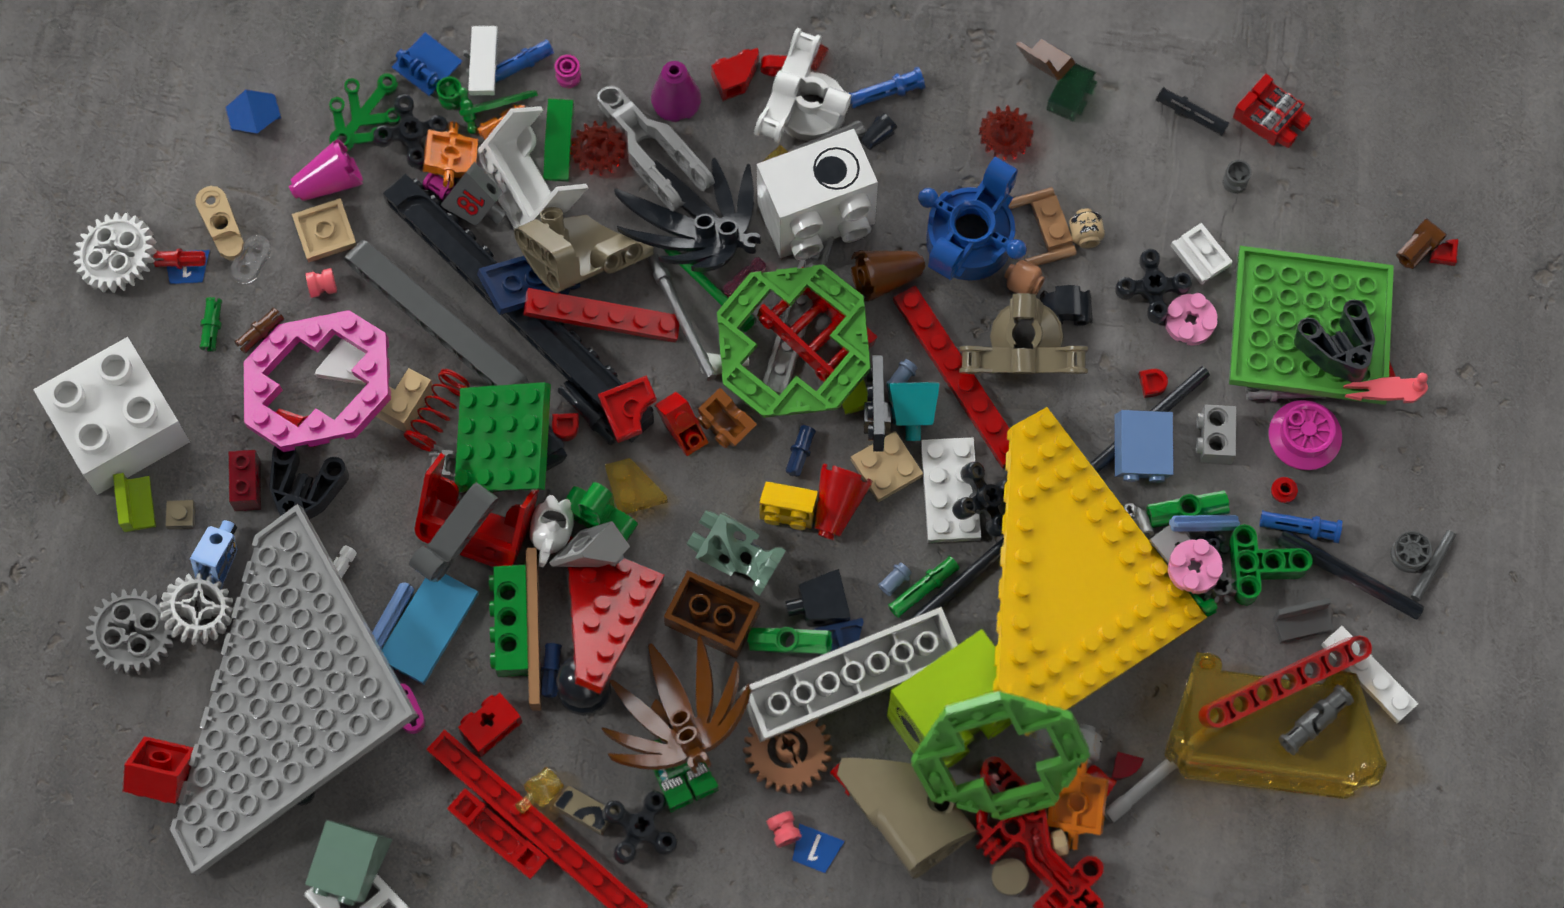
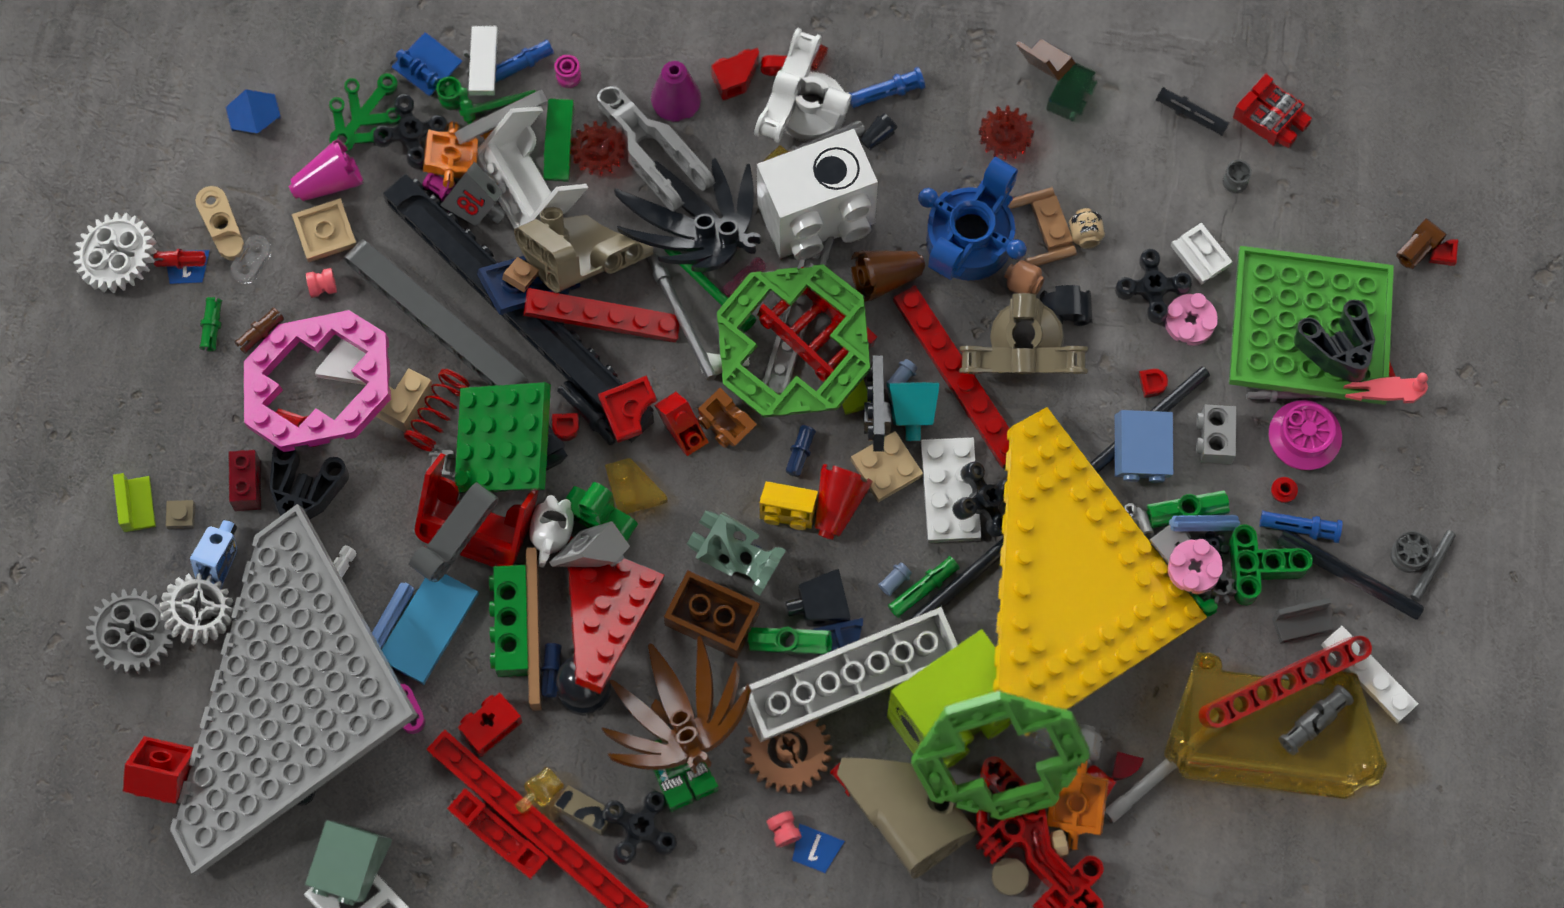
white brick [33,337,190,495] -> none
none -> light grey beam [454,90,548,145]
none -> medium nougat plate [502,257,539,292]

